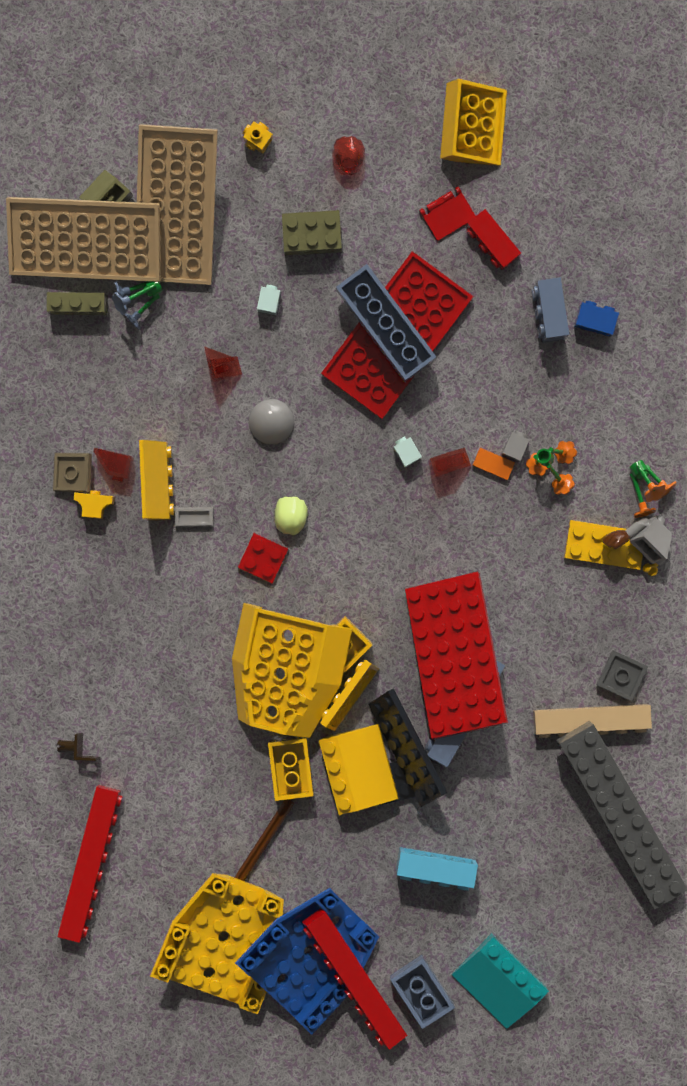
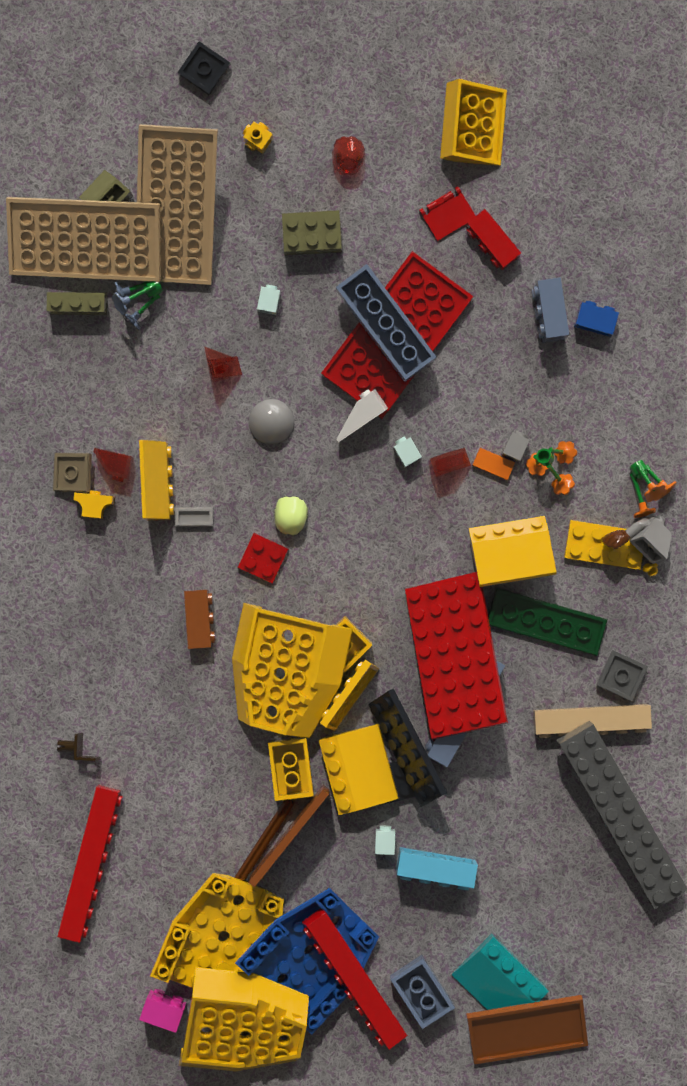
none -> dark pink brick [139,989,187,1033]
none -> black plate [177,41,231,95]
none -> yellow wedge [179,967,309,1071]
none -> dark orange brick [184,590,215,649]
none -> dark orange tile [248,784,329,887]
none -> white slope [337,389,388,442]
none -> light aqua brick [375,825,395,855]
none -> dark orange tile [466,995,588,1065]
none -> yellow slope [469,516,557,587]
none -> dark green tile [488,588,608,656]

